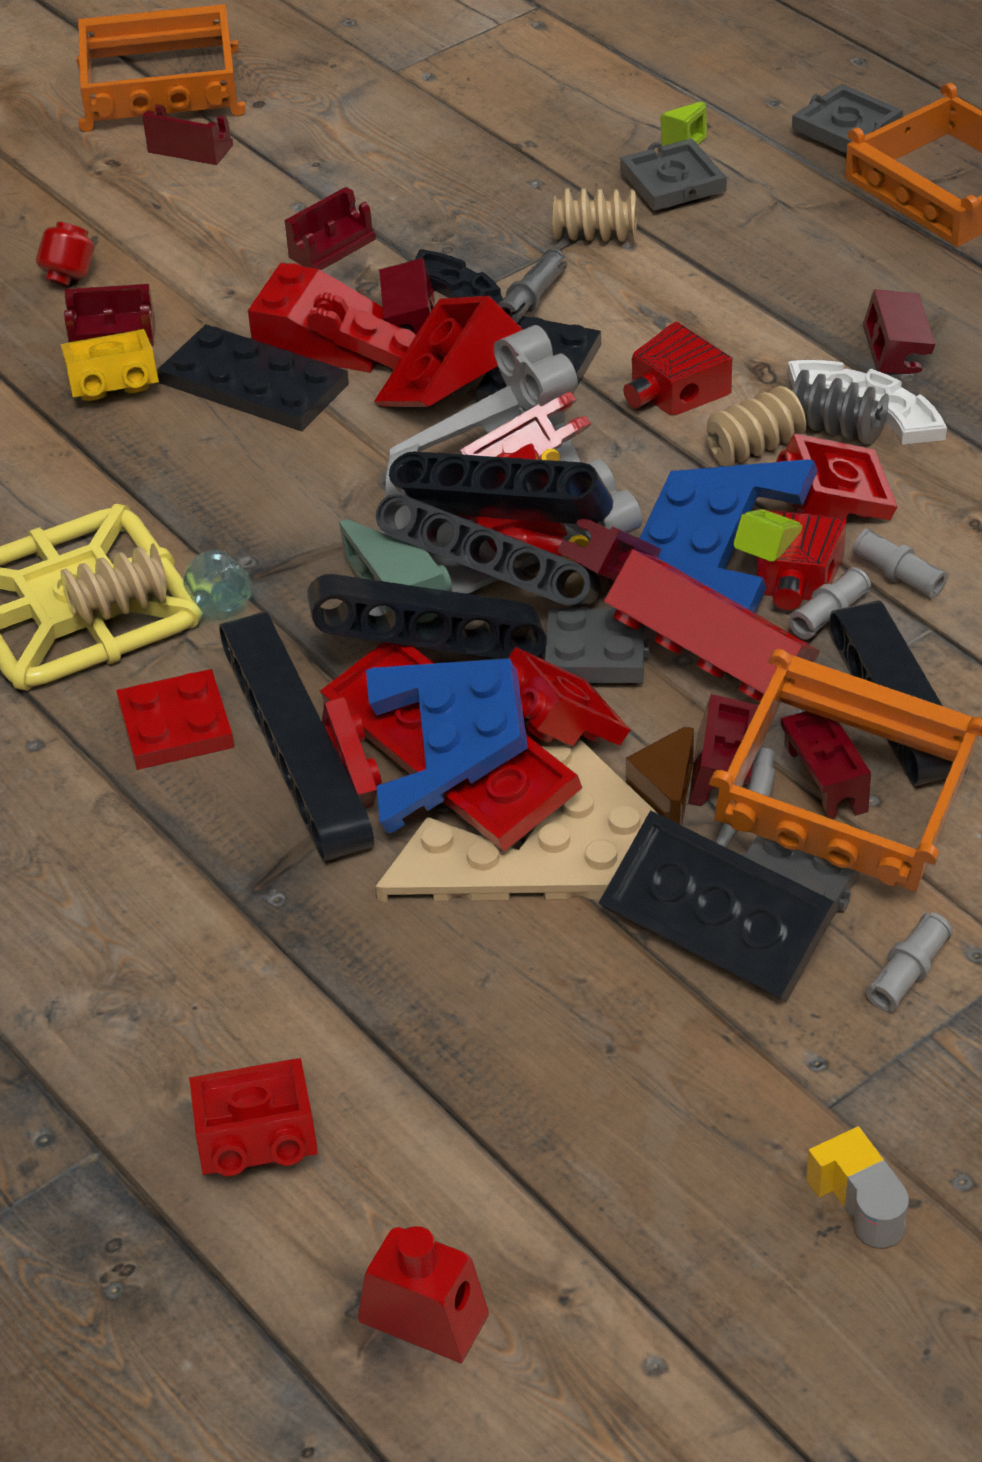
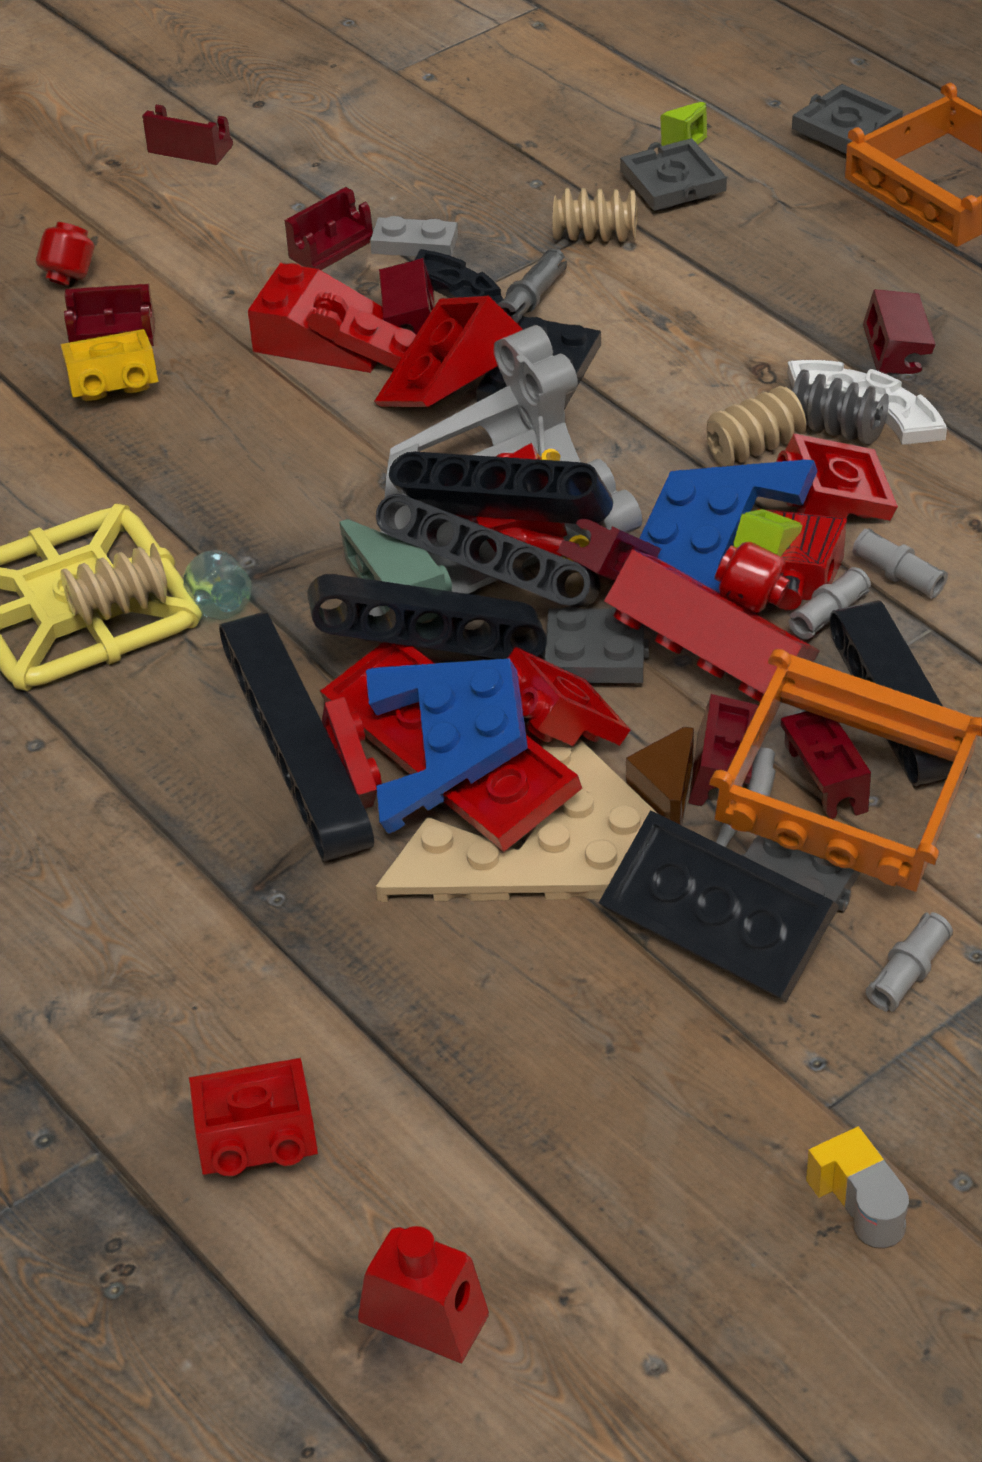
orange window [76,4,246,132] -> none
red plate [116,669,234,770] -> none
black plate [157,324,349,432] -> none
hinge [460,391,591,457] -> none
red torso [623,321,733,415] -> none
none -> light grey plate [370,216,458,256]
none -> red head [714,541,790,613]

